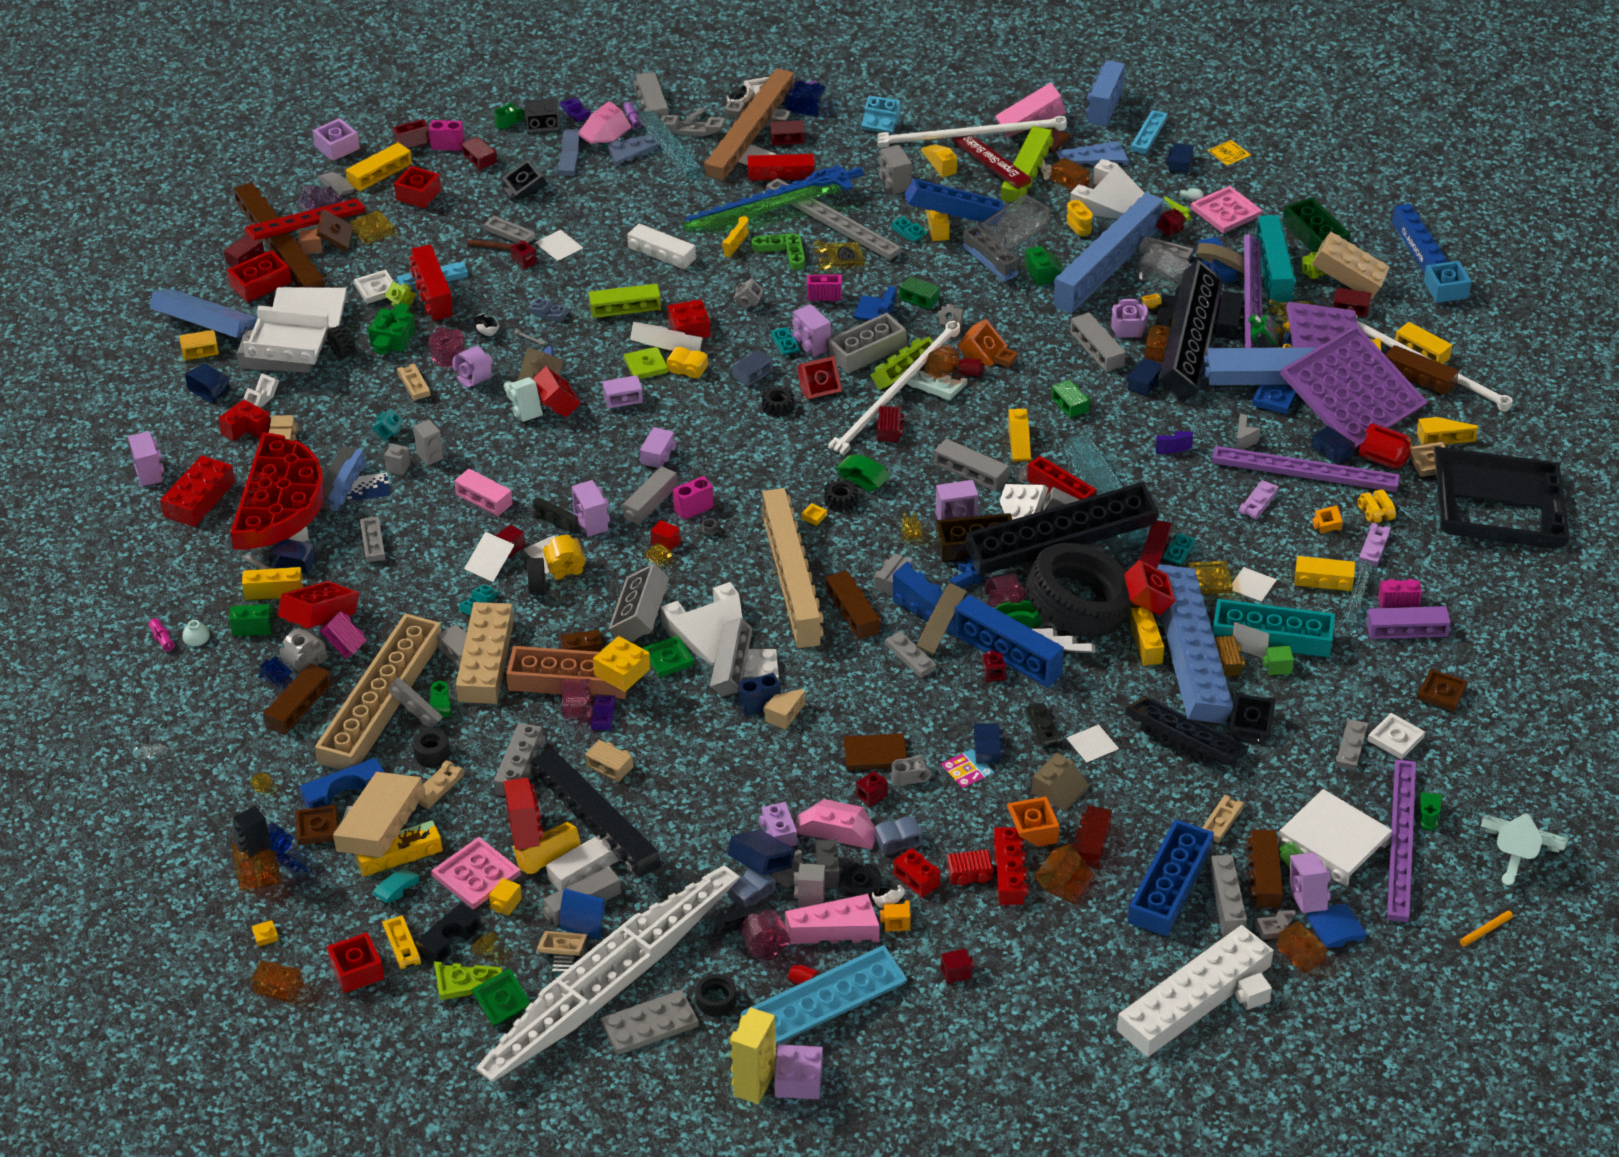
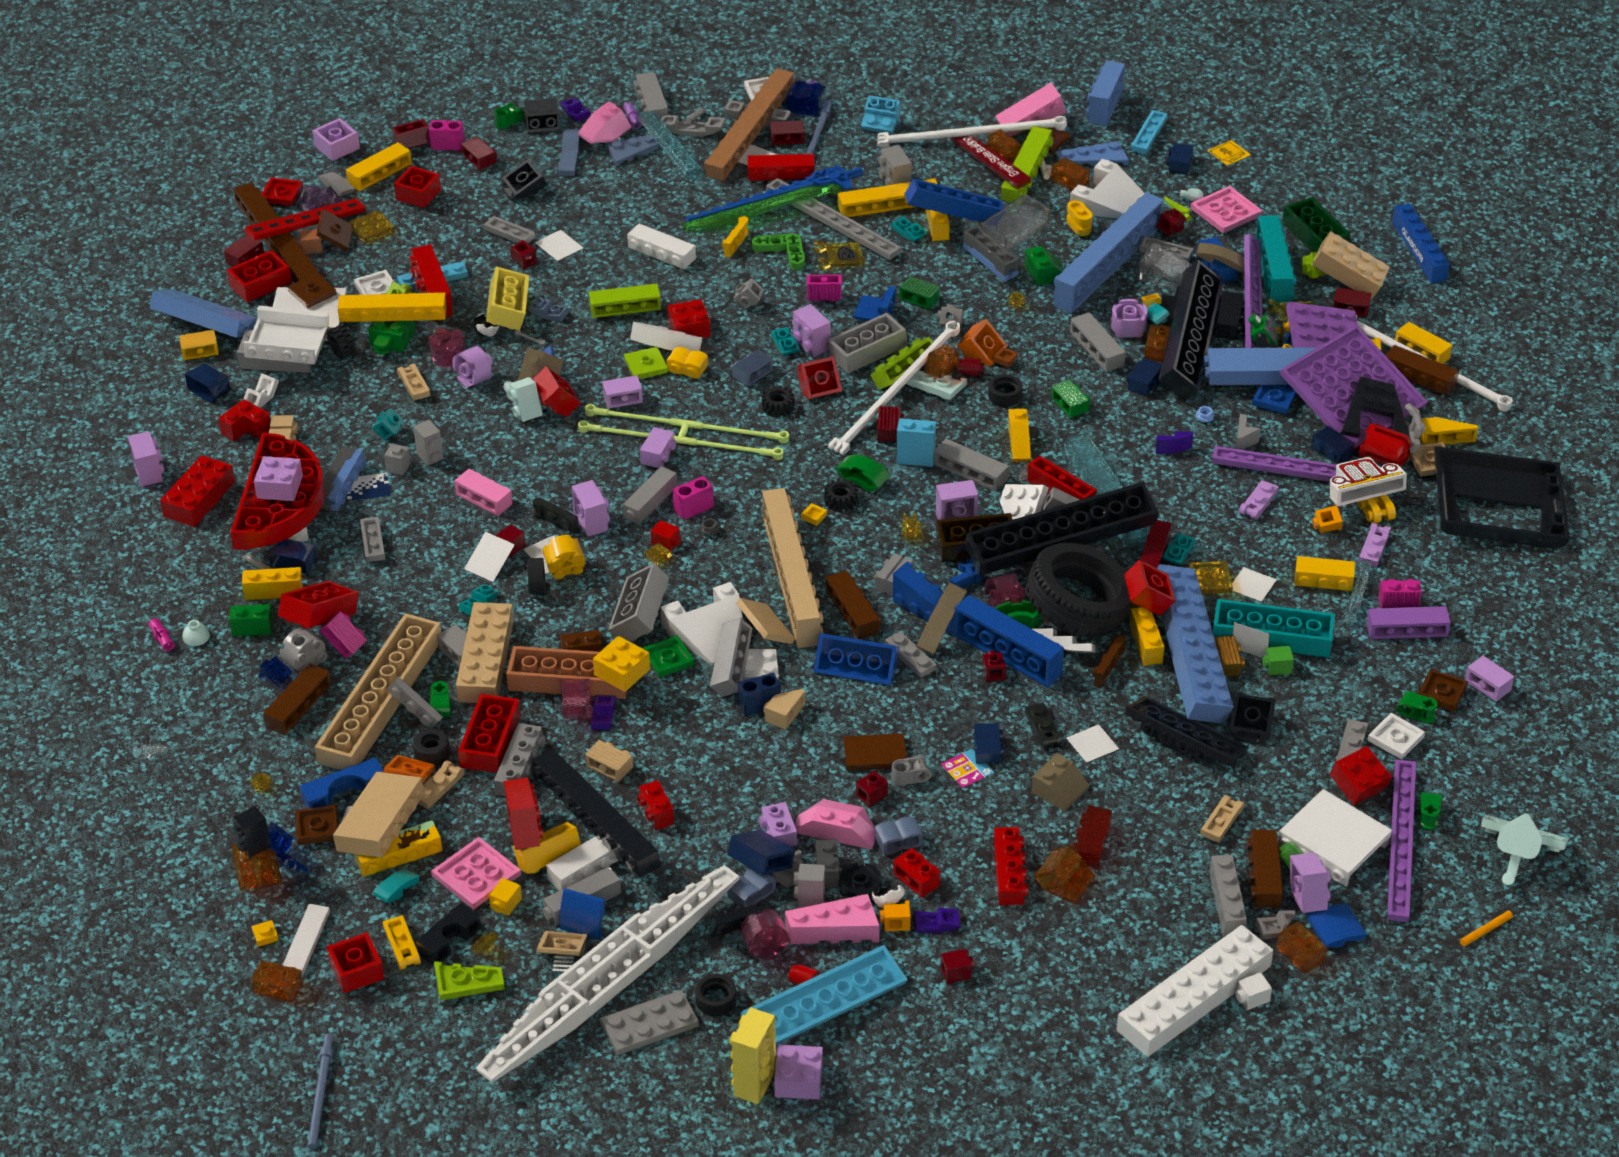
copper bar [467,239,535,250] -> none
green plate [472,968,531,1028] -> none
hair [727,84,752,105] -> none
yellow slope [921,144,957,177] -> none
red brick [947,849,993,886] -> none
orange slope [1007,797,1060,847] -> none
blue brick [1127,819,1214,937] -> none
dark azure brick [1424,261,1472,303] -> none
none -> lavender brick [254,456,303,501]
none -> red plate [261,177,303,206]
none -> white tile [281,904,330,977]
none -> reddish brown plate [288,273,337,308]
none -> sand blue bar [307,1034,333,1149]
none -> yellow brick [337,293,447,322]
none -> orange tile [383,755,435,784]
none -> red brick [458,694,521,773]
none -> light yellow brick [486,267,529,331]
none -> yellowish green bar [578,404,789,460]
none -> red brick [637,780,674,831]
none -> tan tile [736,598,795,644]
none -> sand blue bar [806,101,832,154]
none -> blue slope [813,633,900,685]
none -> yellow brick [838,178,937,217]
none -> medium azure brick [897,418,936,467]
none -> dark purple slope [913,907,961,933]
none -> clear orange brick [987,129,1021,164]
none -> black tyre [988,374,1023,407]
none -> clear yellow plate [1008,292,1025,308]
none -> reddish brown plate [1092,635,1126,688]
none -> teal slope [1147,303,1170,326]
none -> light blue plate [1196,406,1214,423]
none -> red brick [1329,746,1392,805]
none -> brick [1330,457,1407,506]
none -> black wing [1340,376,1410,438]
none -> green piece [1396,691,1437,724]
none -> light grey piece [1405,403,1426,453]
none -> lavender brick [1465,656,1514,702]

